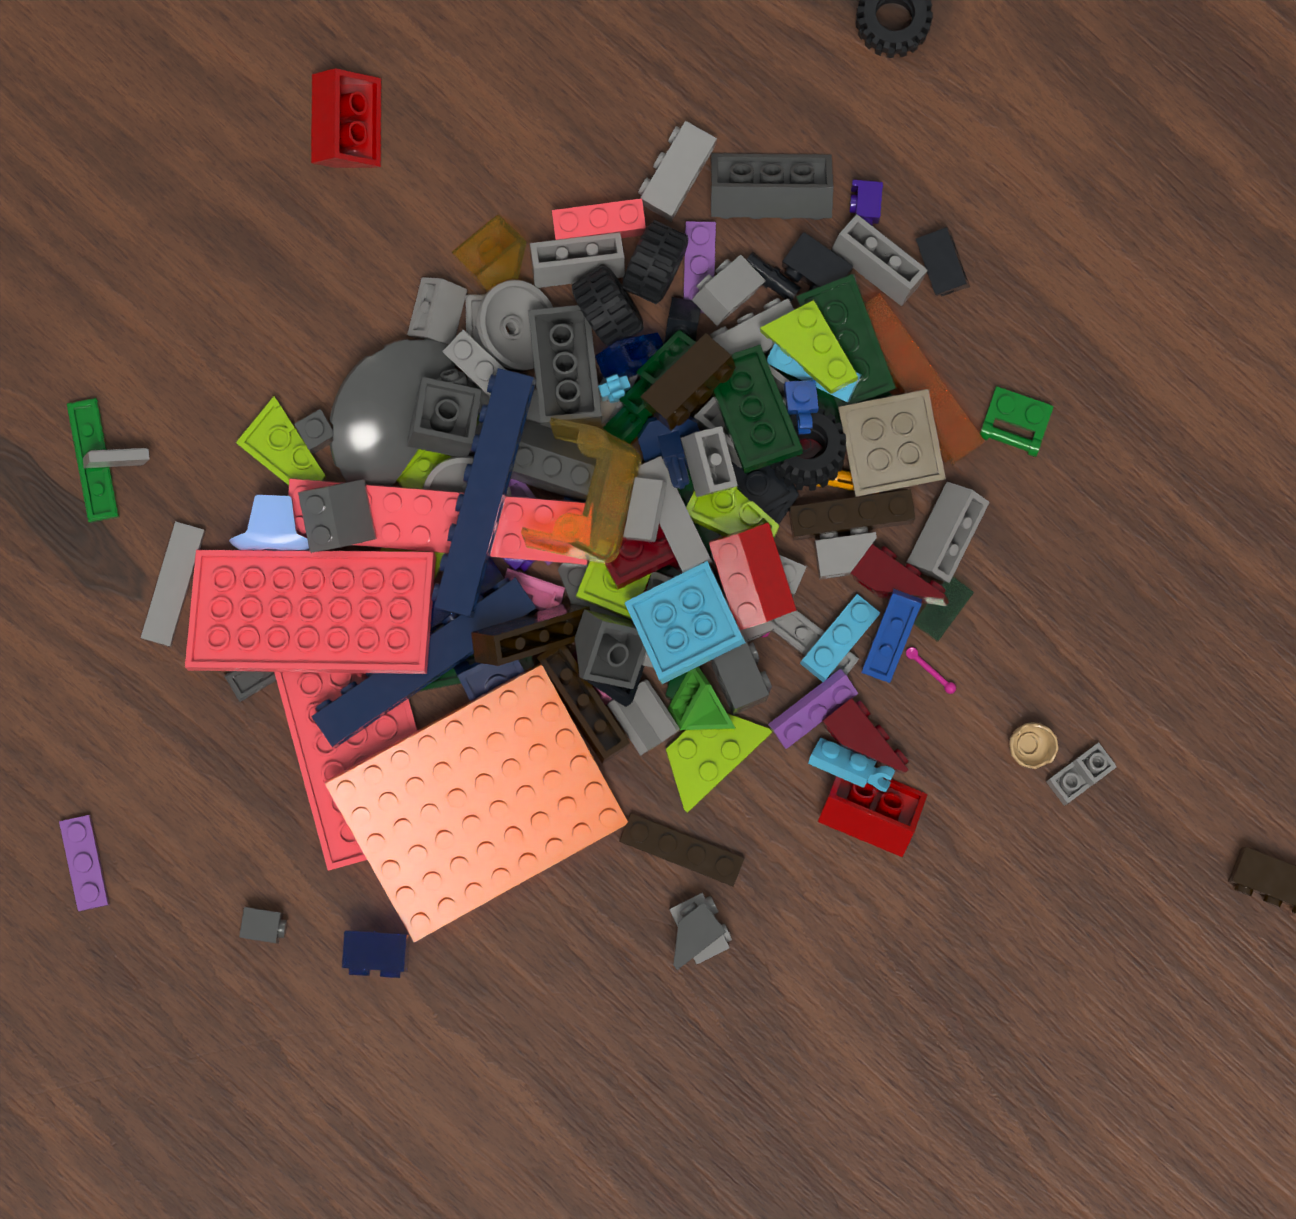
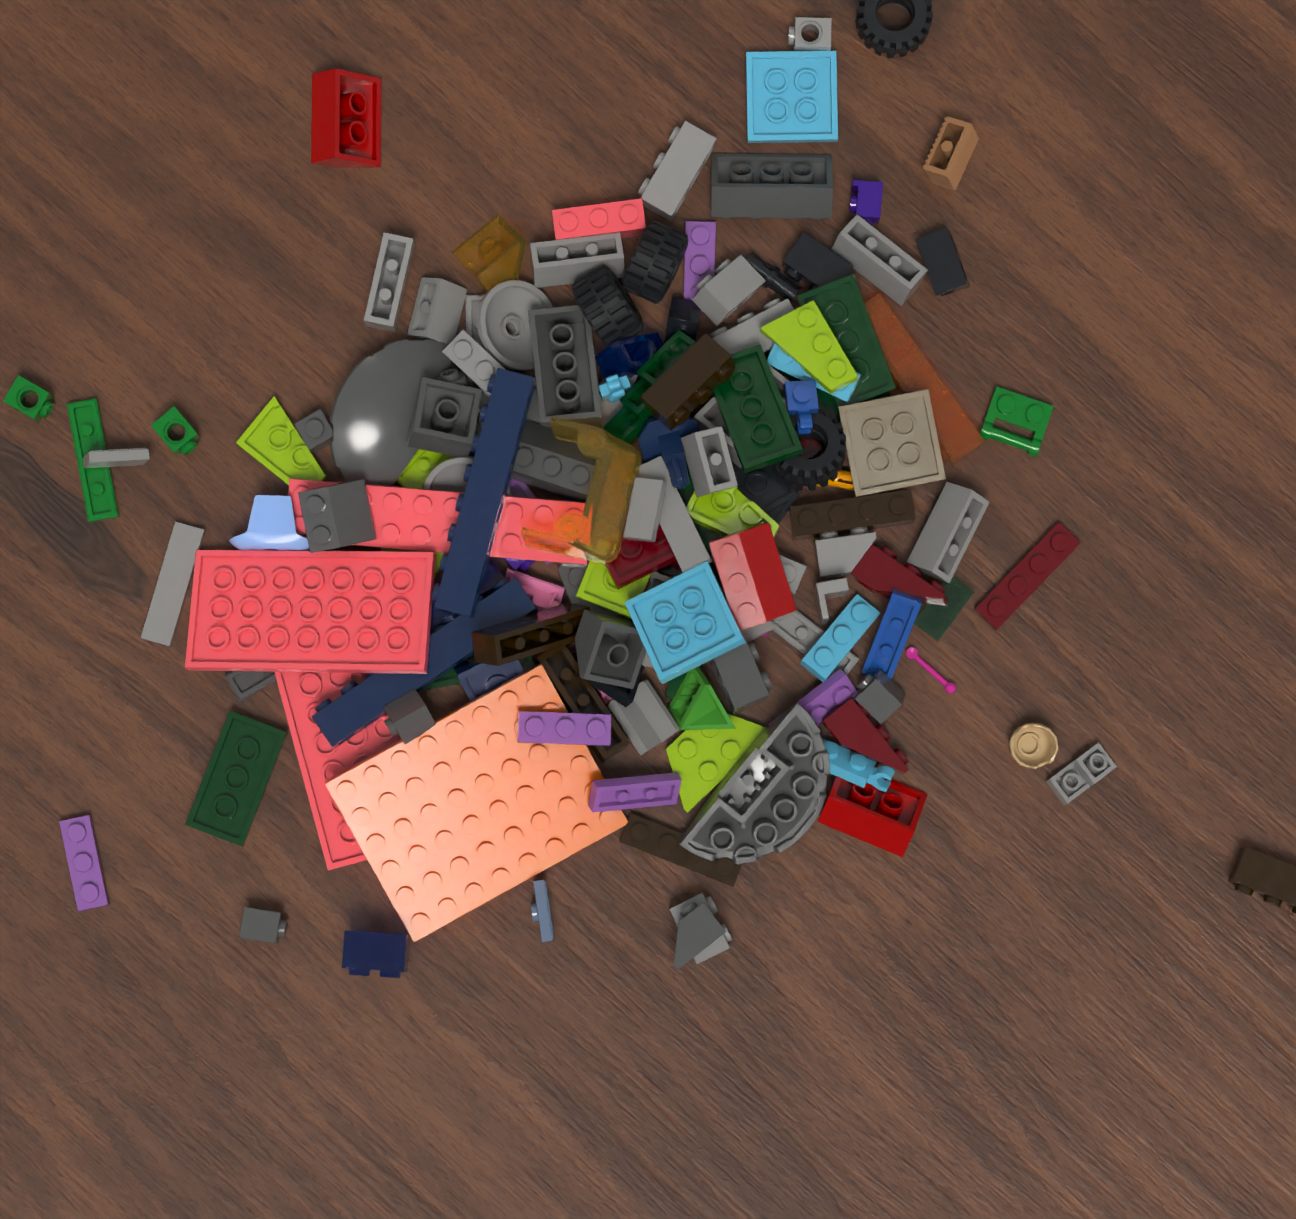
none -> green brick [3,375,54,423]
none -> green brick [151,406,200,457]
none -> dark green plate [185,711,288,847]
none -> light grey brick [364,232,416,333]
none -> dark grey brick [383,689,436,744]
none -> medium lavender plate [517,711,611,746]
none -> sand blue plate [531,880,555,943]
none -> medium lavender plate [588,772,682,813]
none -> dark grey brick [679,702,830,864]
none -> medium azure plate [746,51,838,143]
none -> light grey brick [788,17,832,51]
none -> light grey panel [814,578,849,625]
none -> dark grey brick [855,669,906,724]
none -> medium nougat brick [923,116,979,191]
none -> dark red plate [974,522,1081,630]

